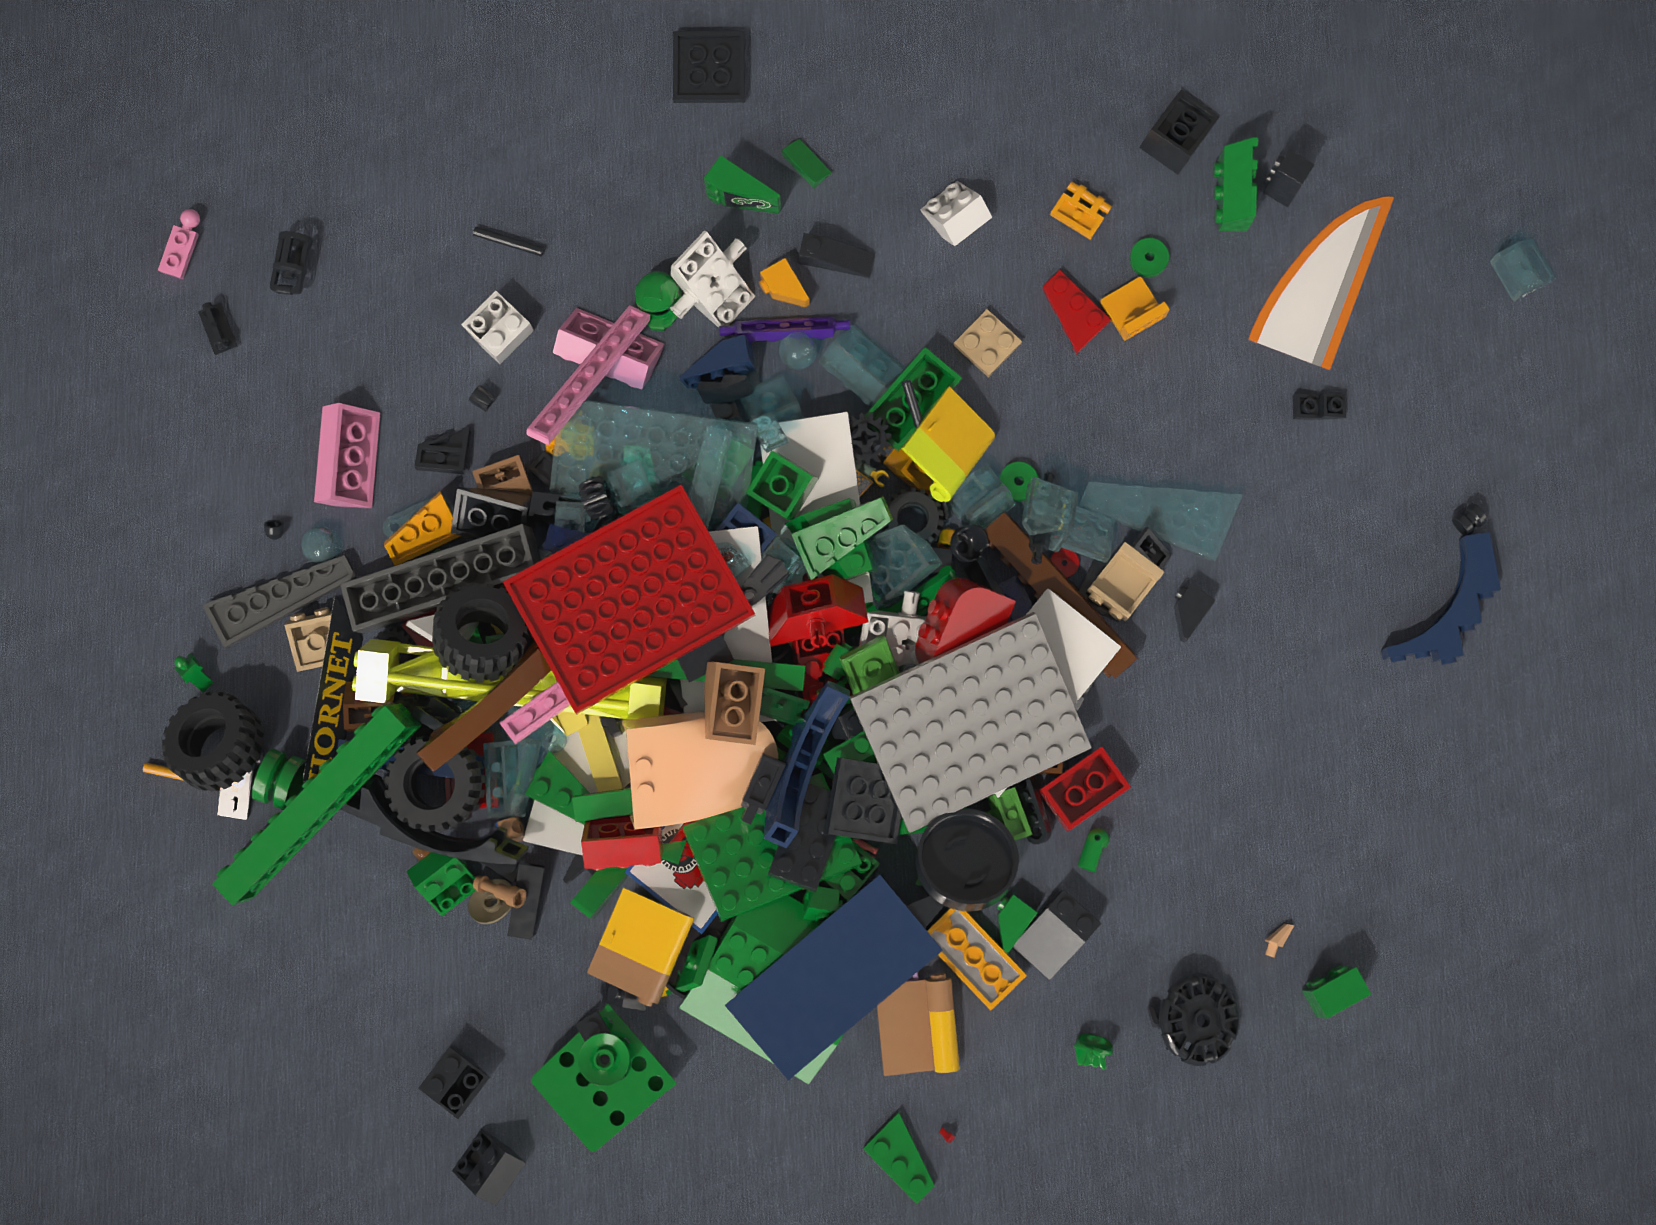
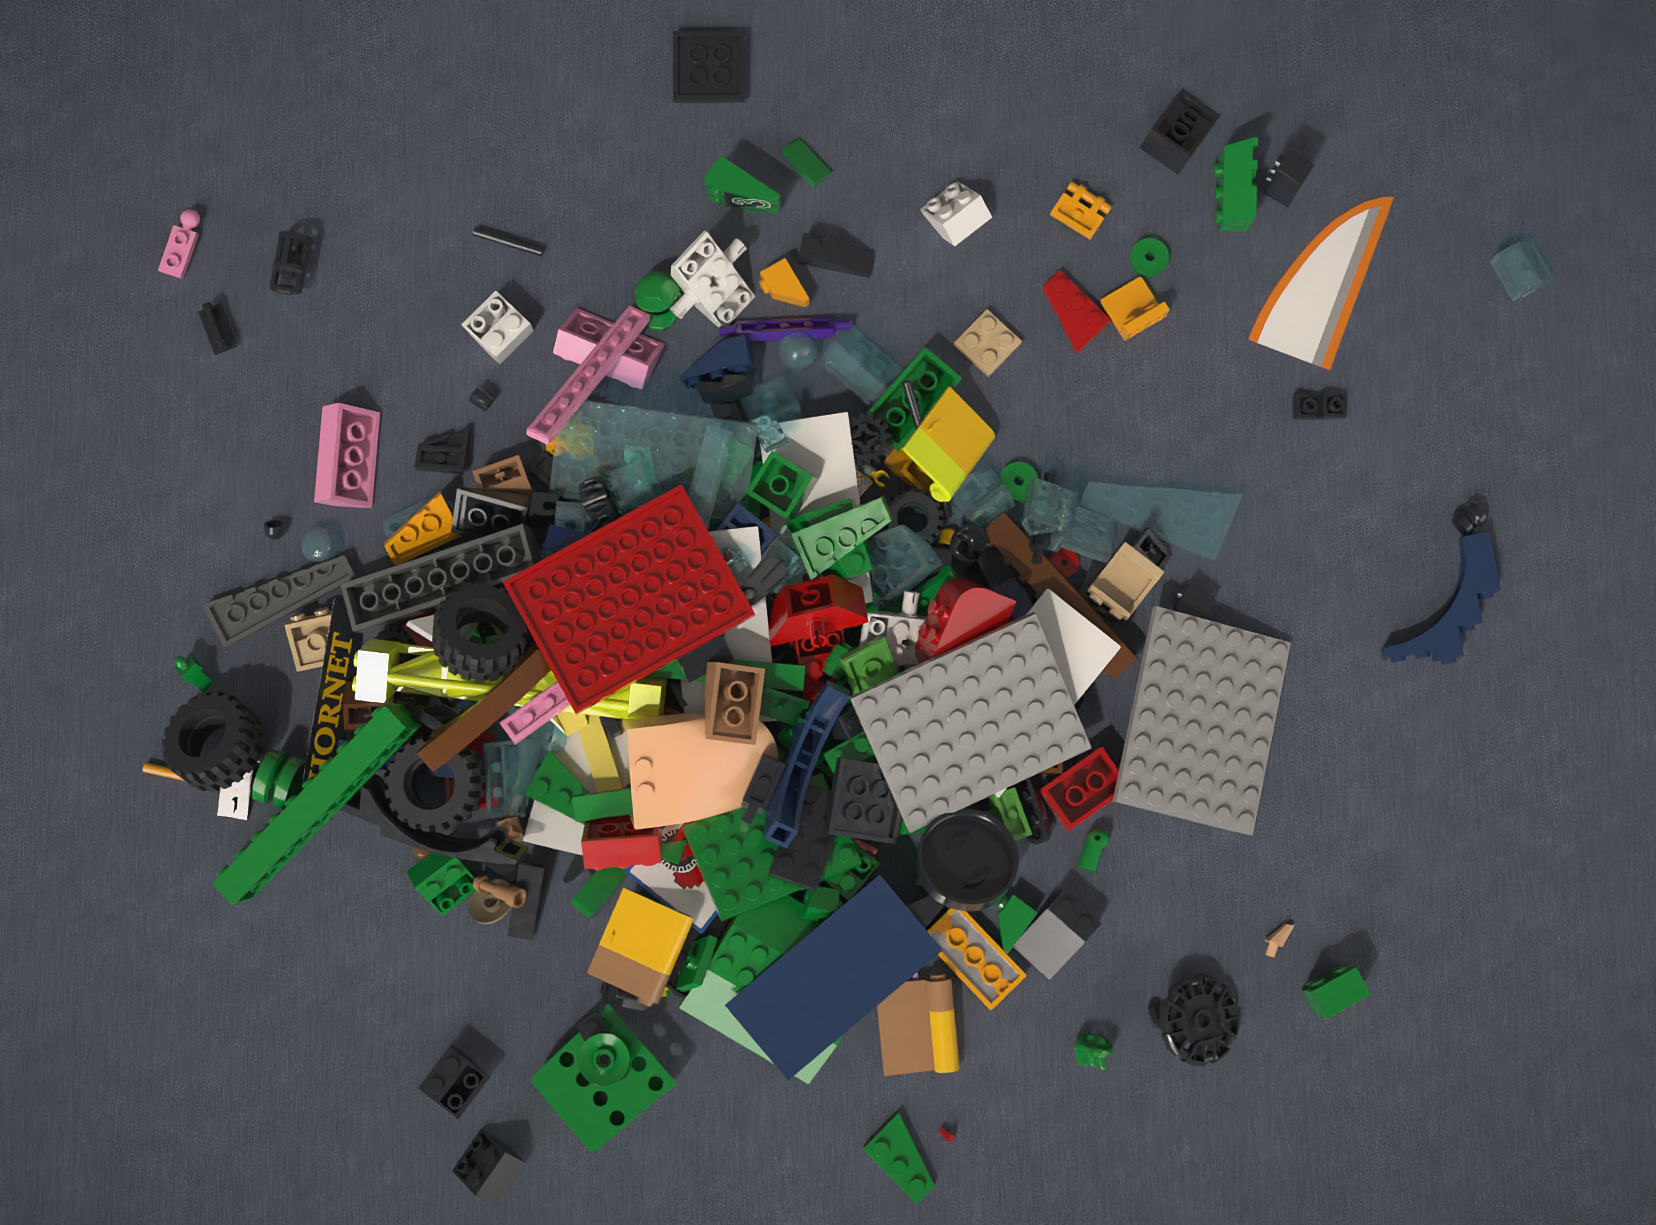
none -> light grey plate [1113,606,1291,835]

